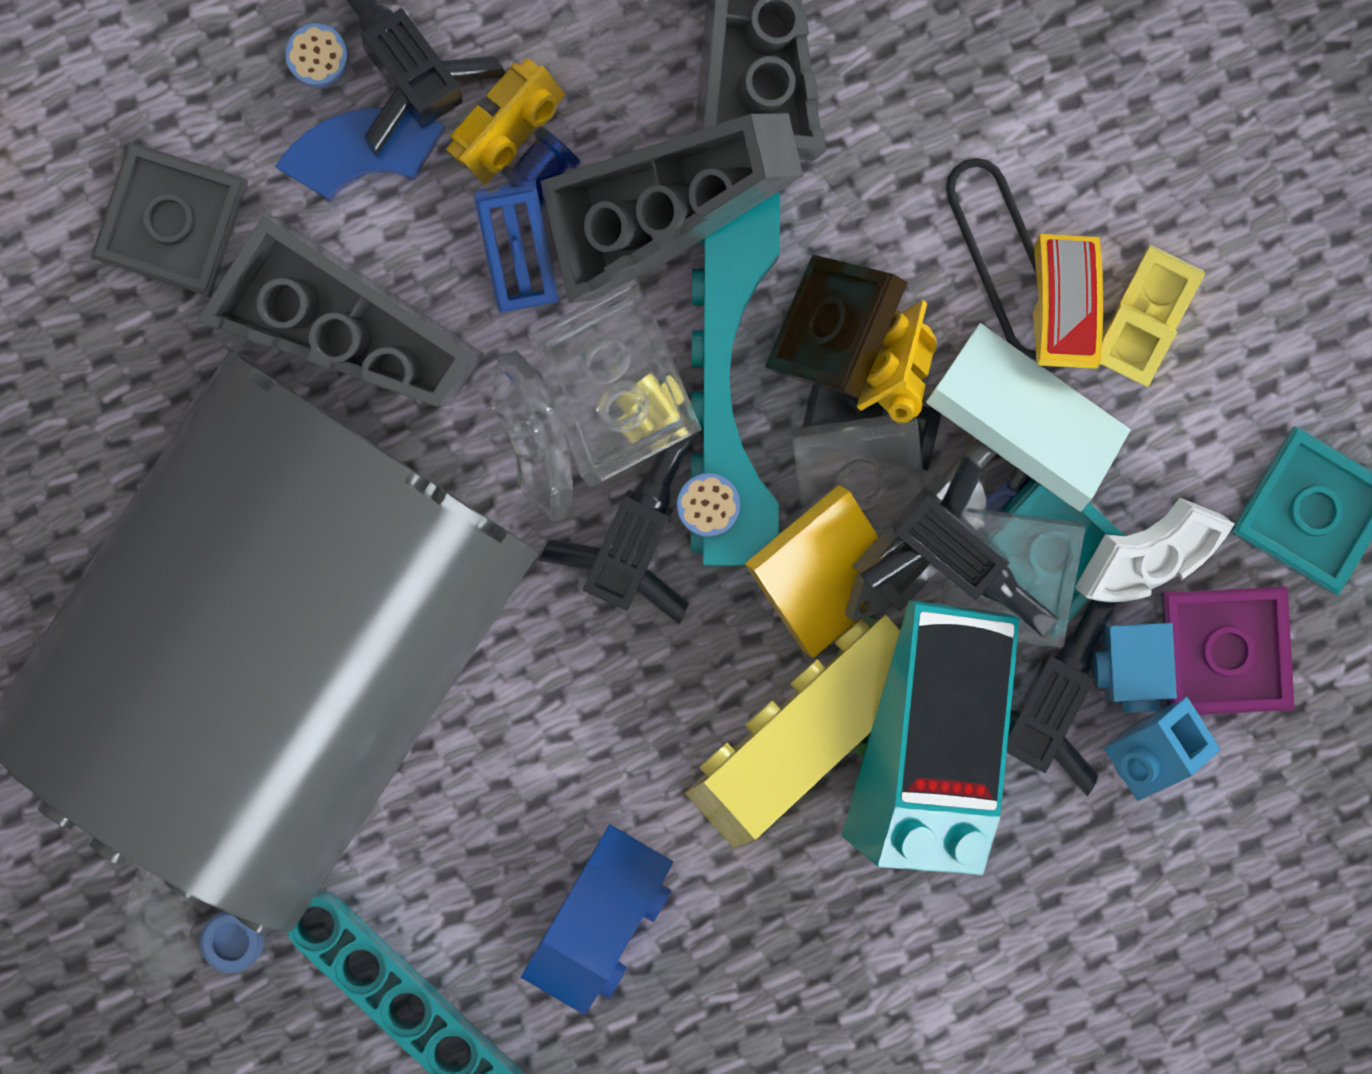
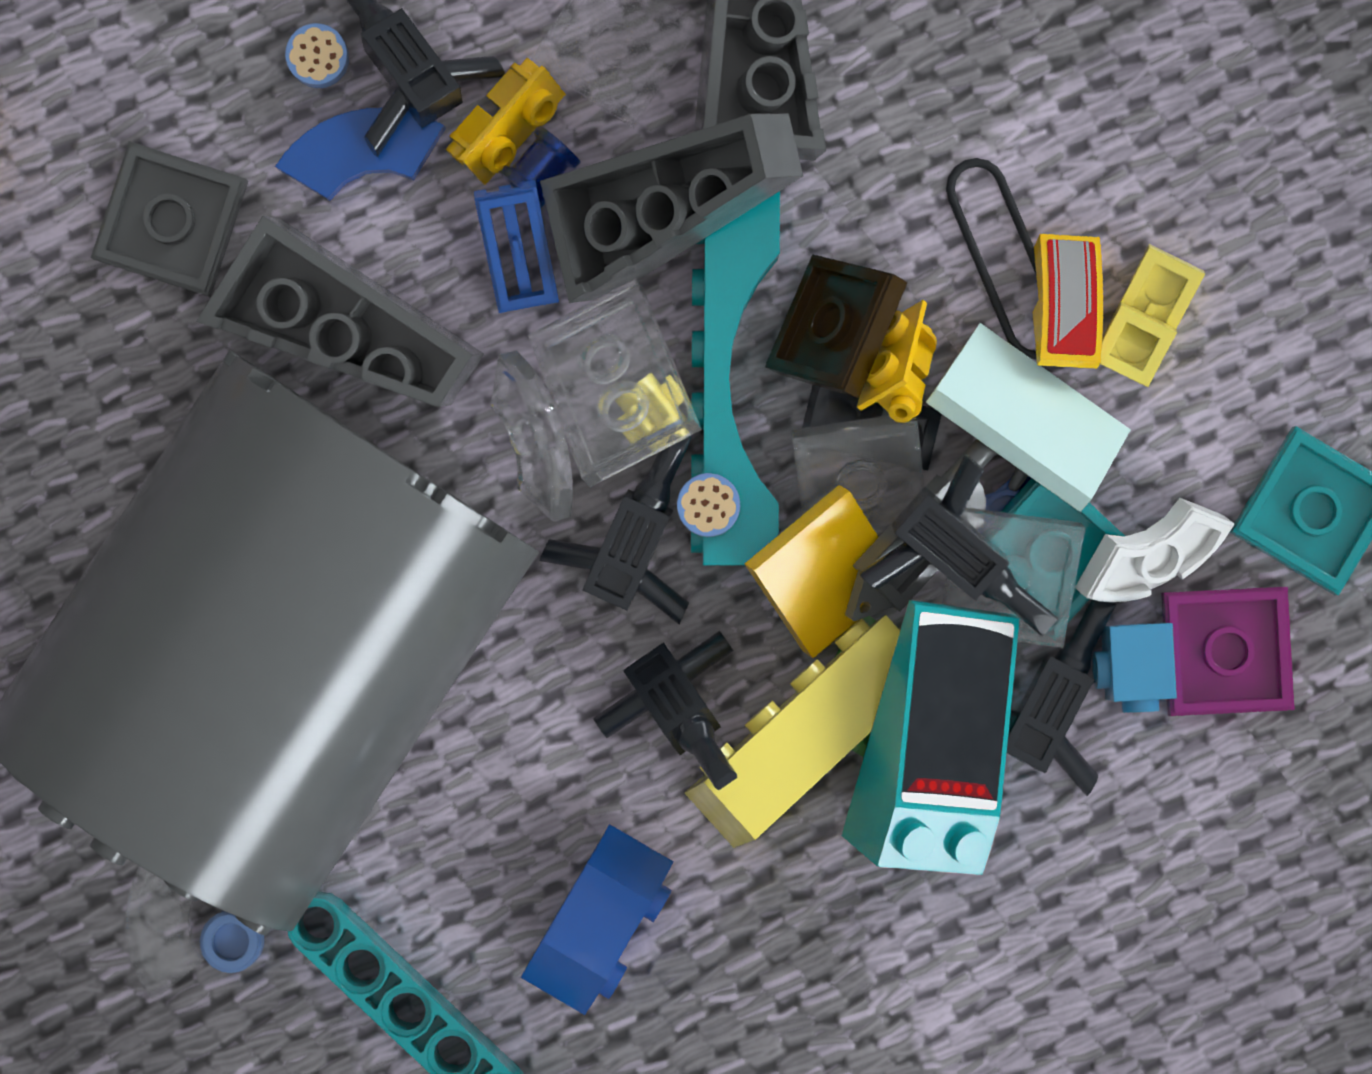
dark azure brick [1104,697,1221,801] -> none
none -> black piece [593,631,737,790]

